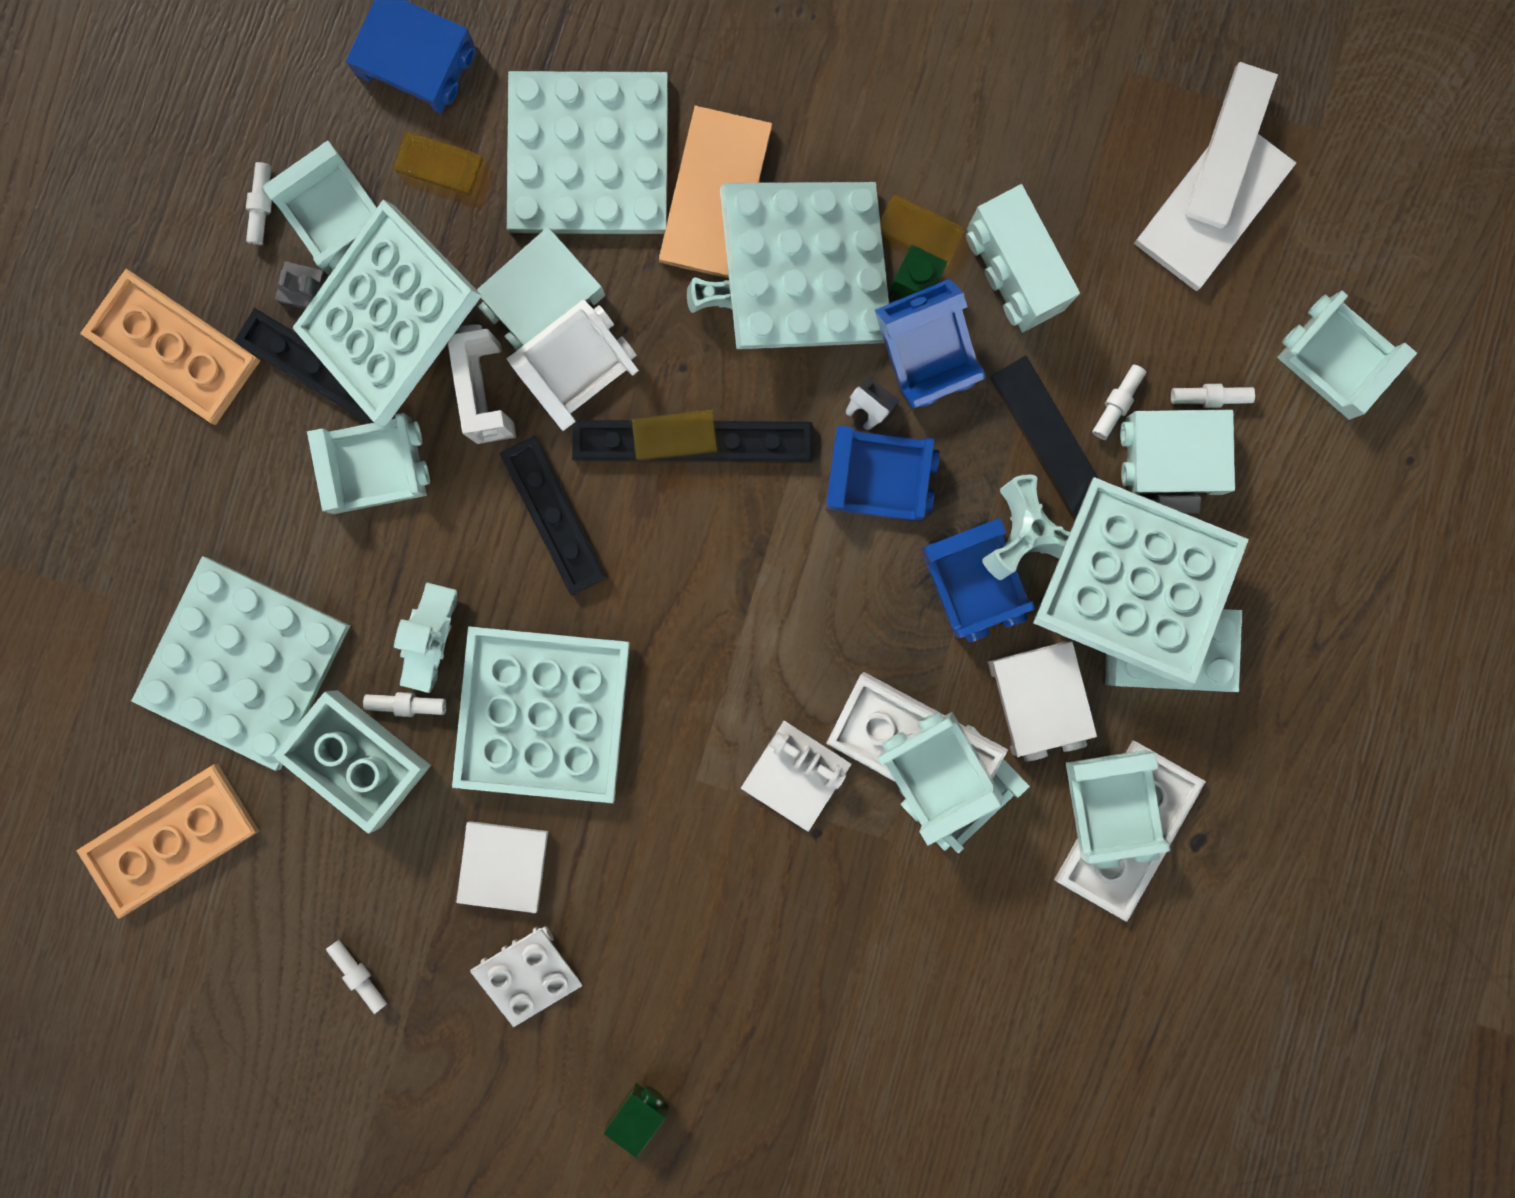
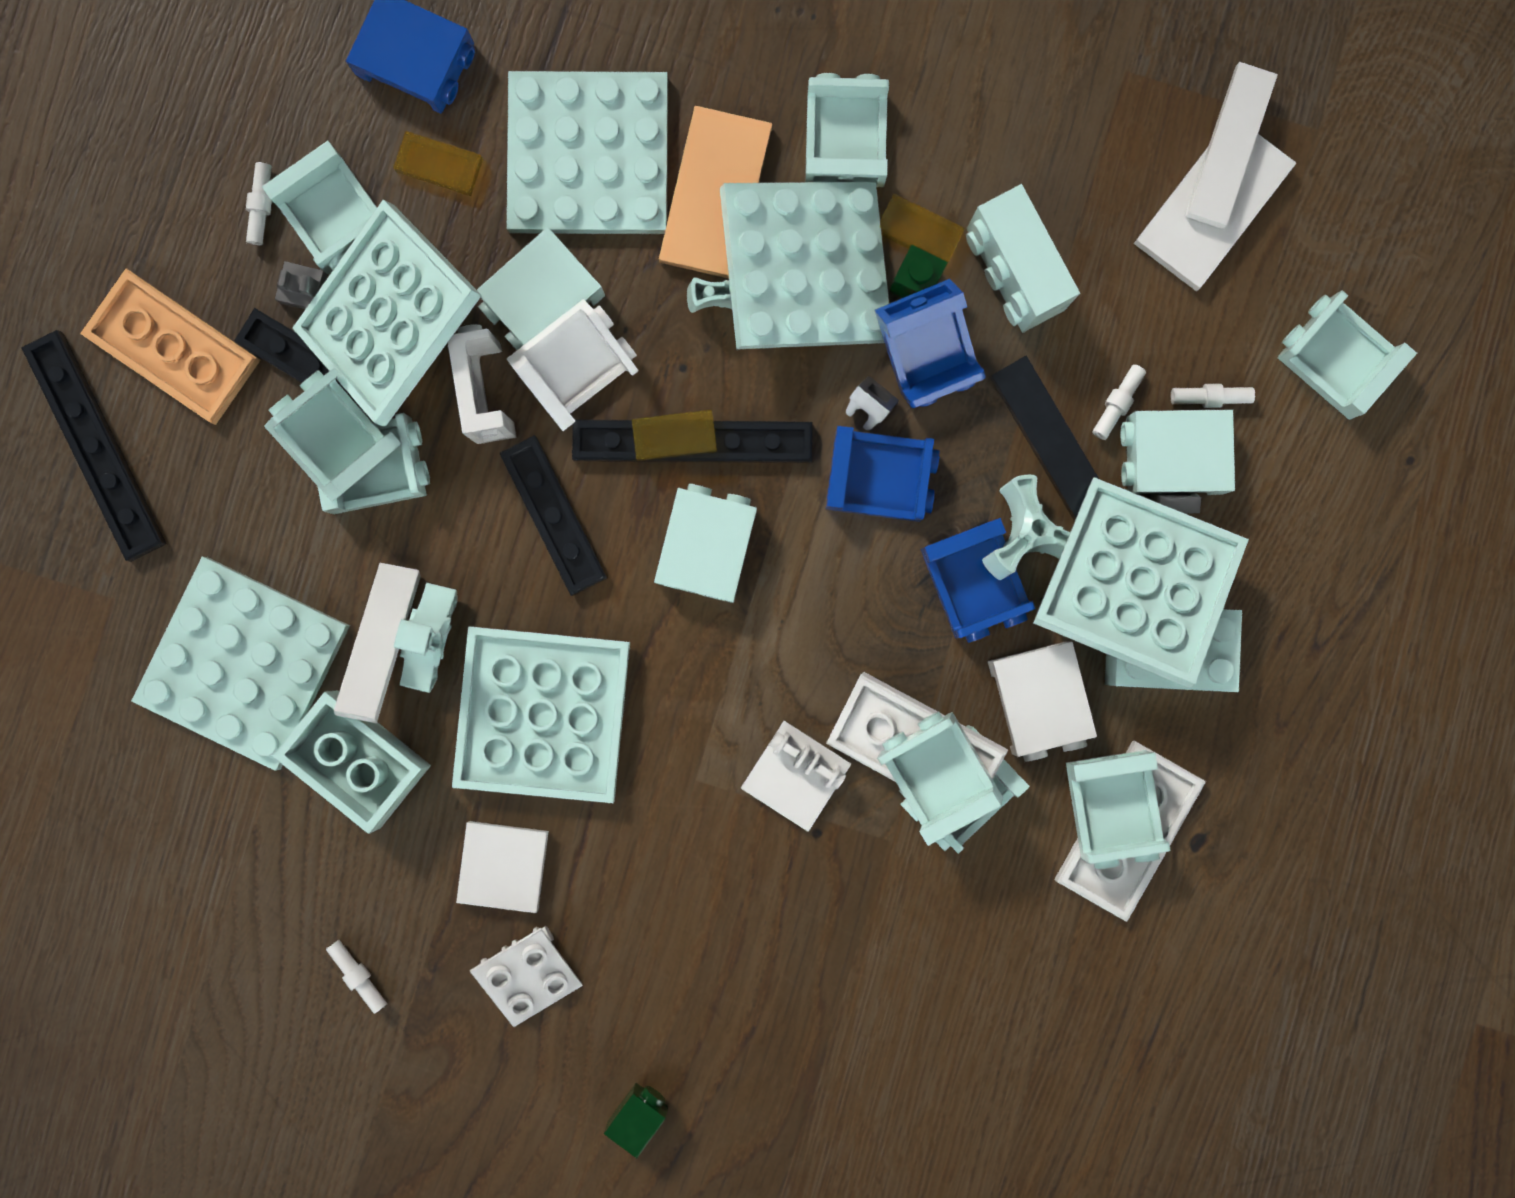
light nougat tile [76,764,260,919] -> none
white bar [363,692,446,717] -> none
none -> black tile [21,330,167,562]
none -> light aqua panel [264,368,402,501]
none -> white tile [334,563,421,723]
none -> light aqua panel [654,484,757,603]
none -> light aqua panel [805,73,889,187]

